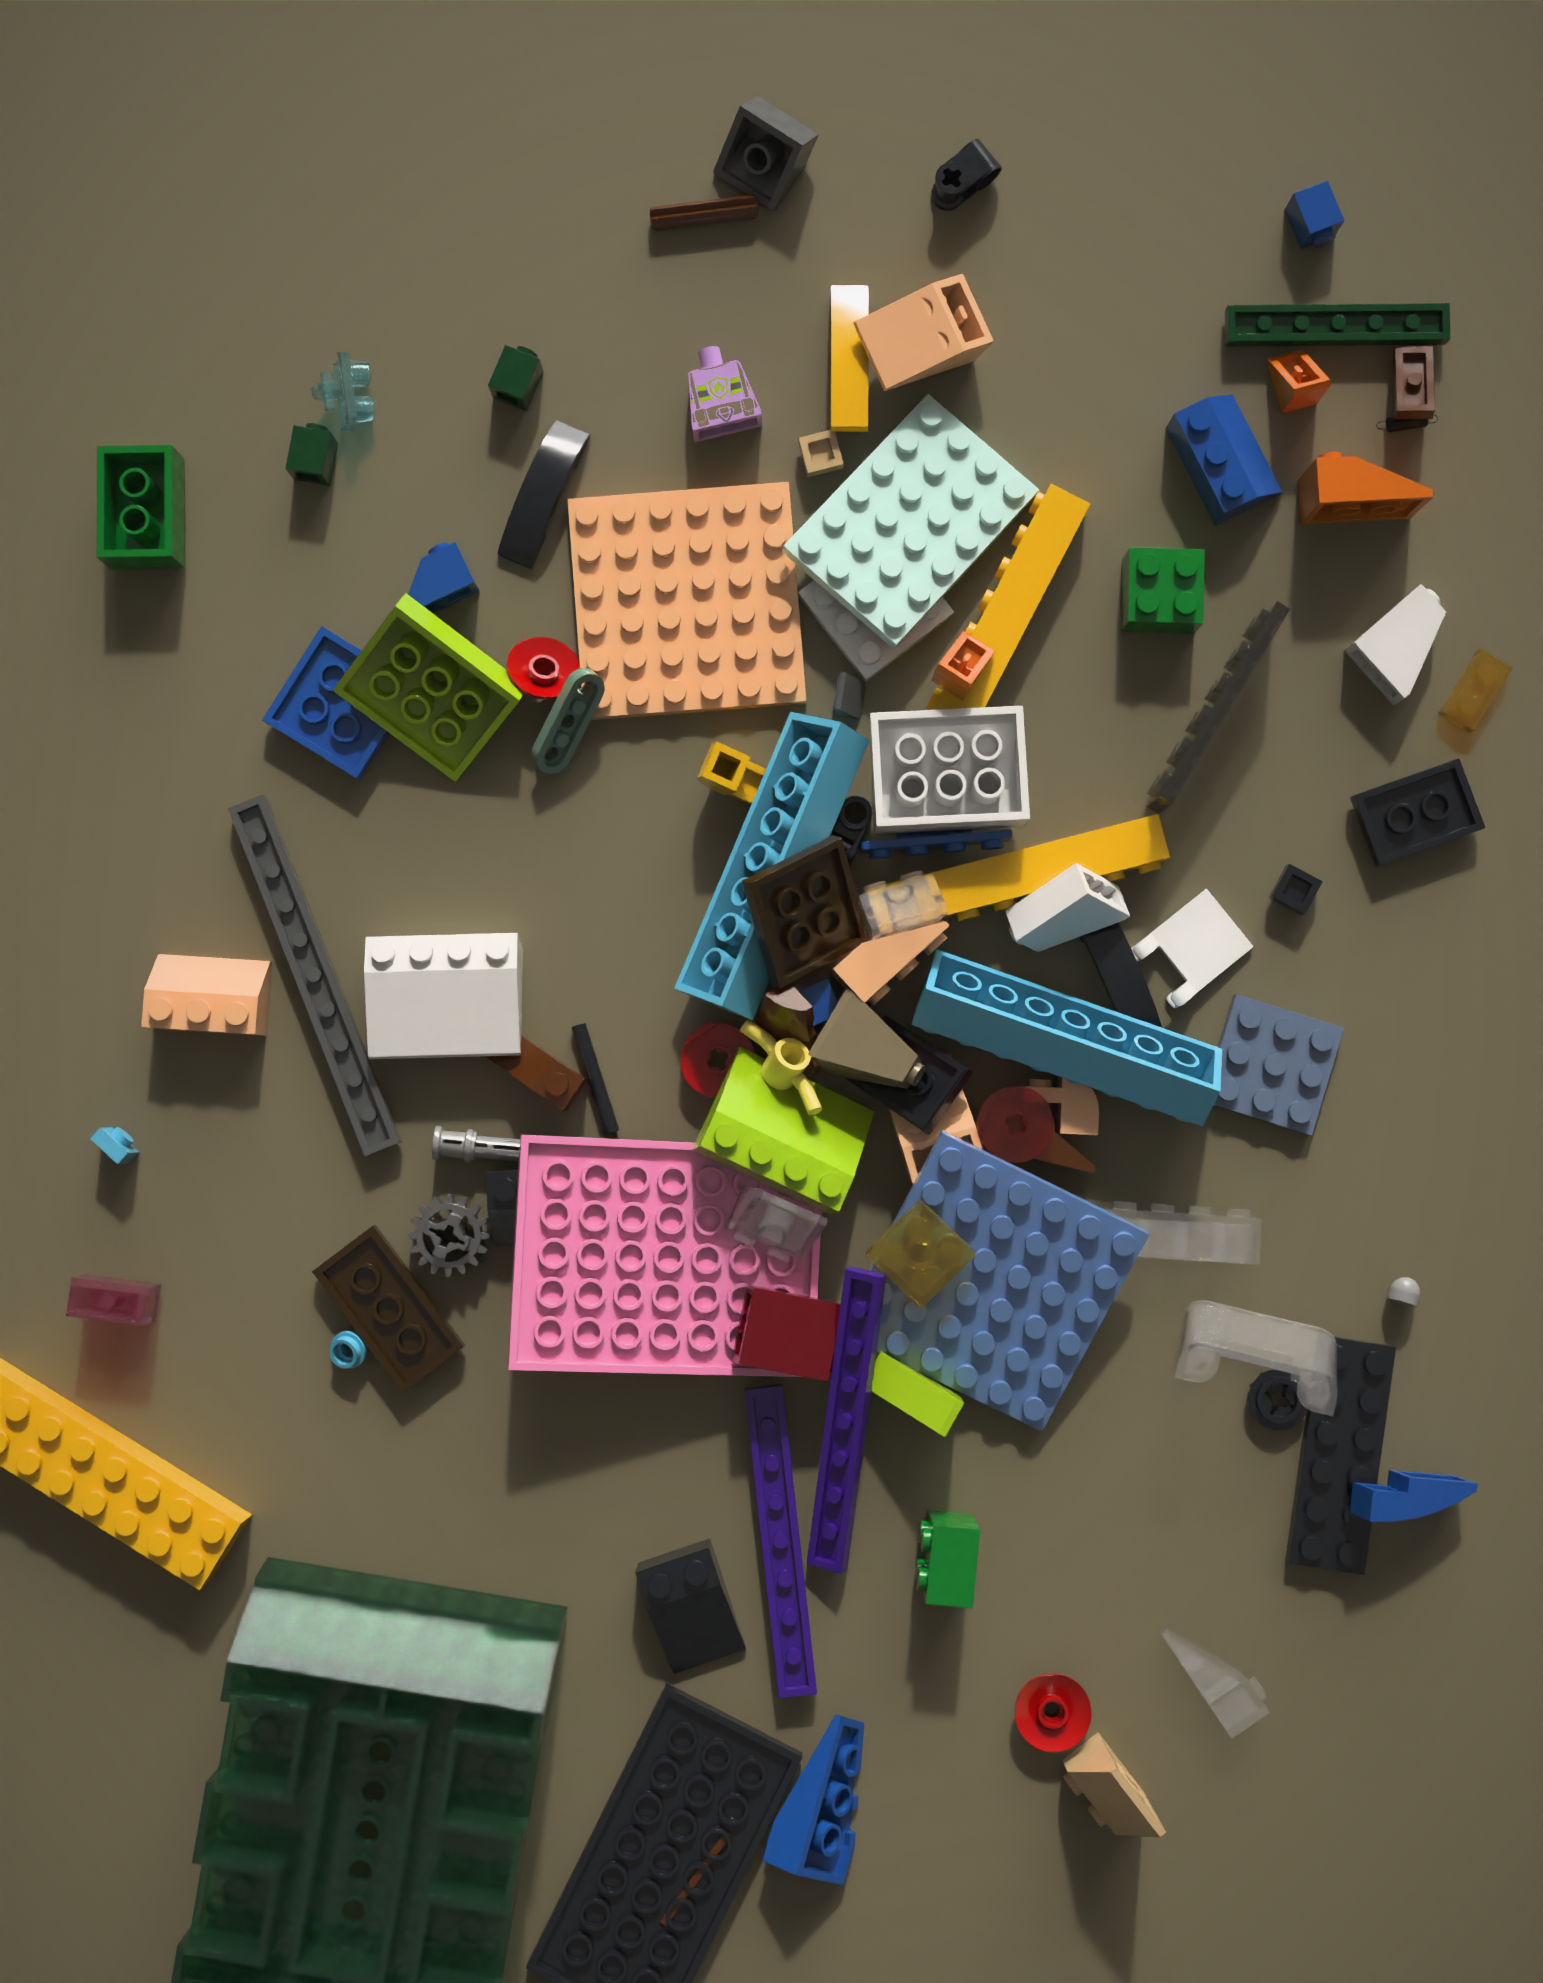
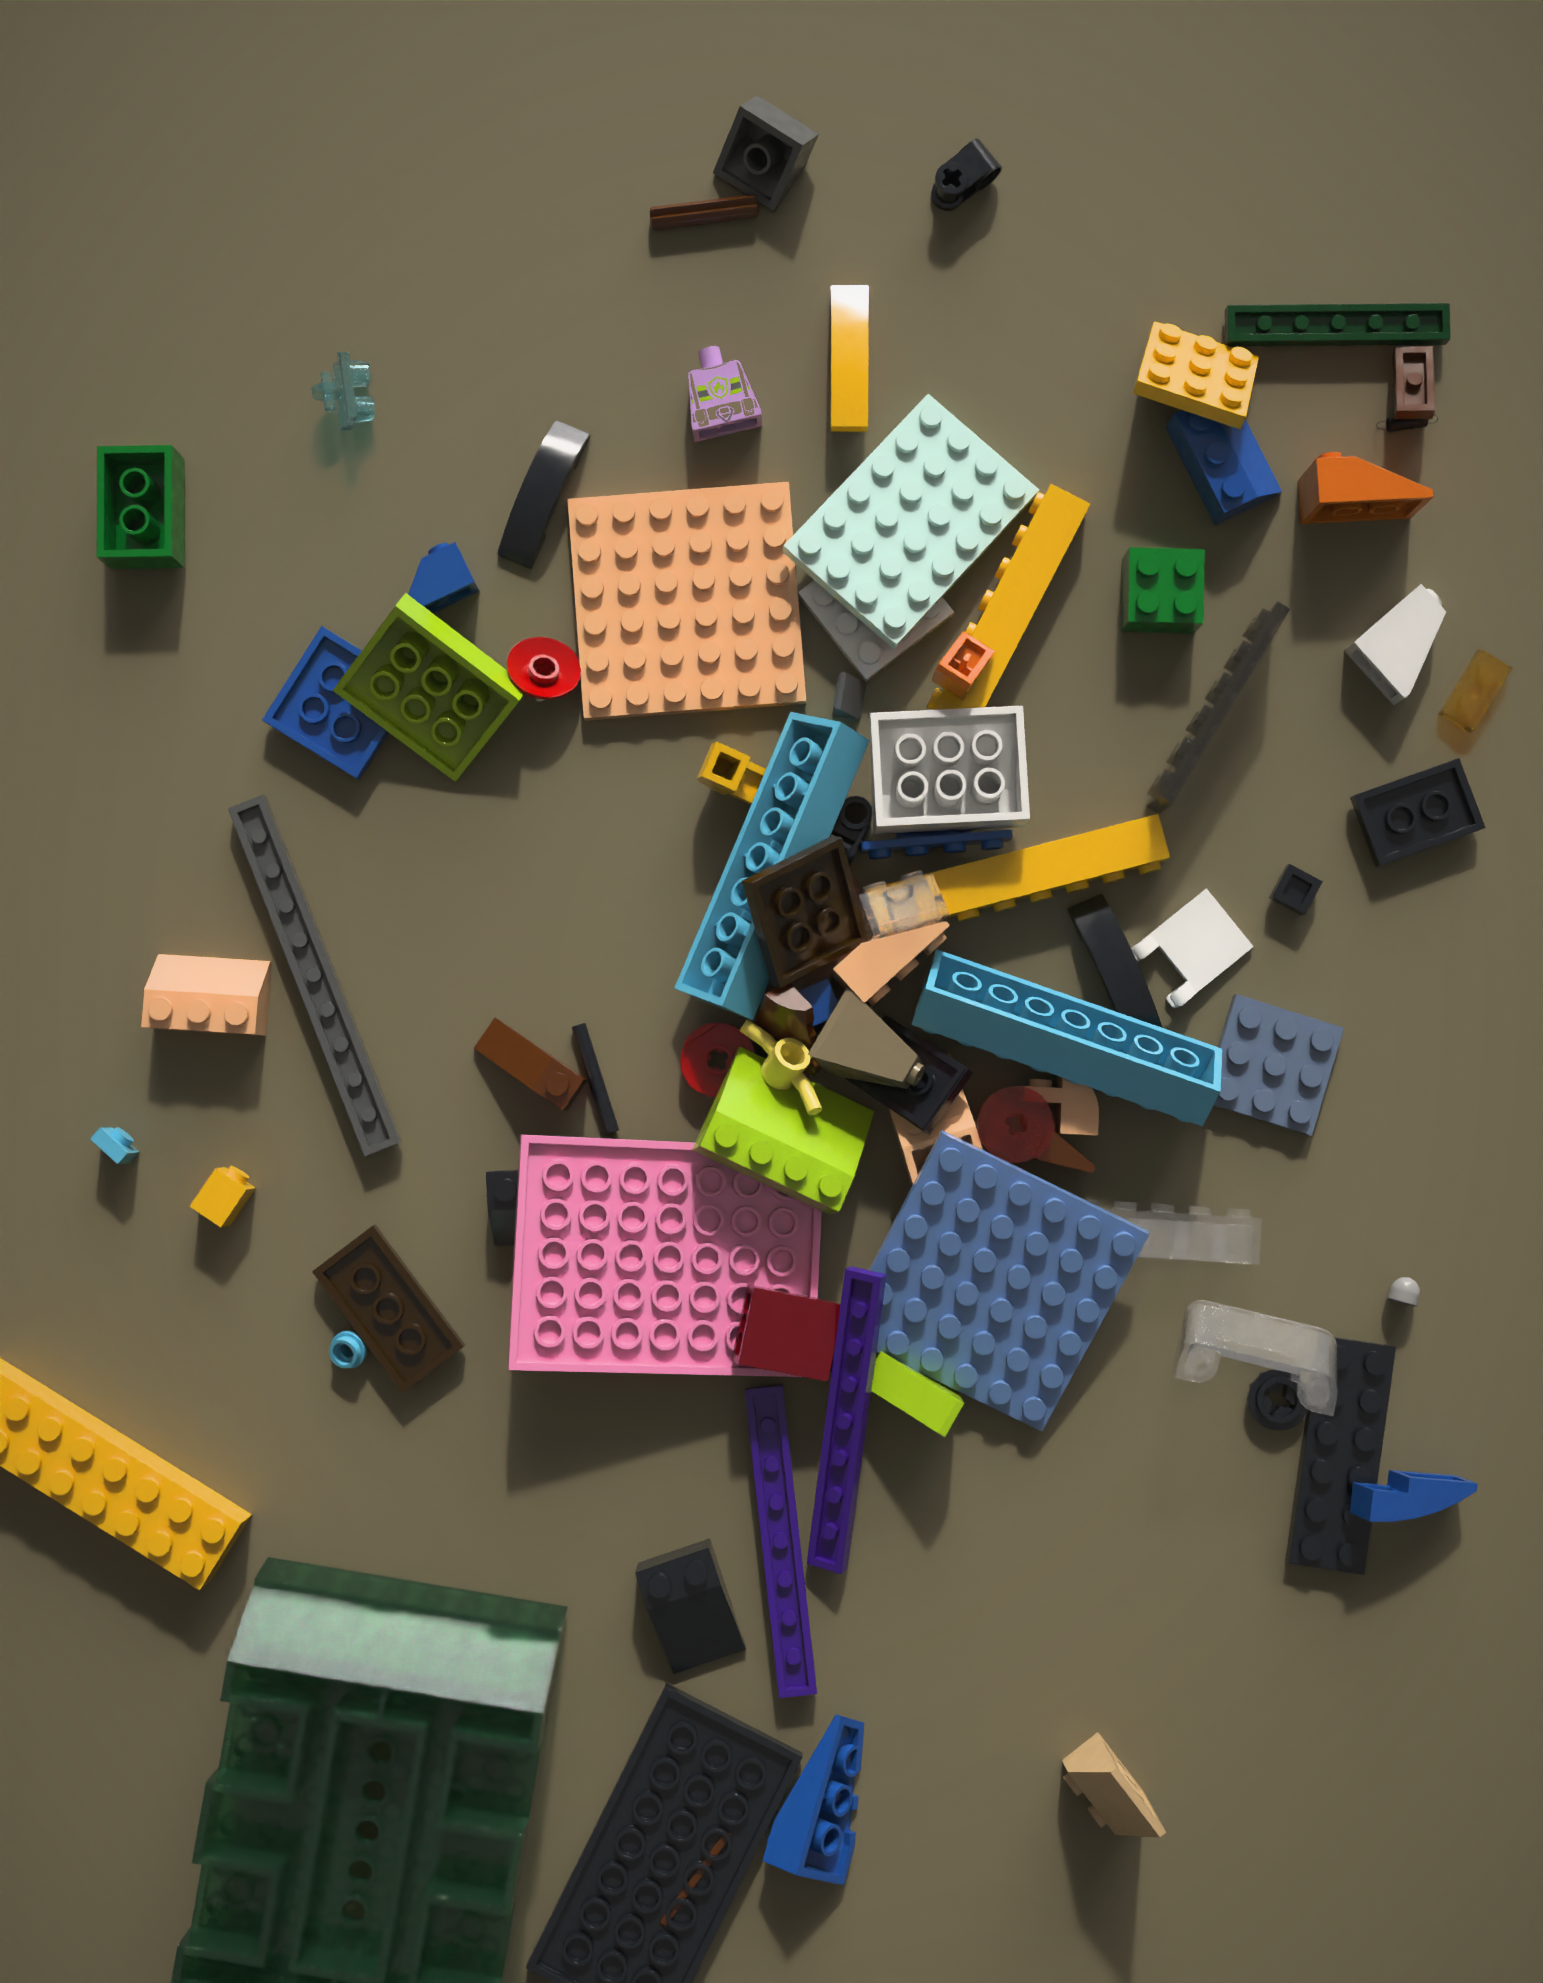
clear pink brick [66,1274,161,1326] -> none
dark green brick [285,423,338,486] -> none
white slope [364,933,523,1060] -> none
flat silver gear [407,1194,492,1277] -> none
light grey pin [432,1126,520,1163] -> none
dark green brick [488,345,544,412] -> none
sand green plate [531,668,605,774] -> none
clear slope [725,1185,828,1263] -> none
tan plate [798,430,844,478] -> none
light nougat slope [853,274,994,391] -> none
clear yellow plate [866,1199,976,1309] -> none
green brick [915,1510,980,1609] -> none
white slope [1006,863,1130,952] -> none
red dish [1014,1673,1092,1752] -> none
clear slope [1159,1627,1270,1738] -> none
orange slope [1267,349,1330,414] -> none
blue brick [1284,180,1345,249] -> none
none -> yellow brick [189,1166,256,1228]
none -> yellow plate [1133,321,1259,429]

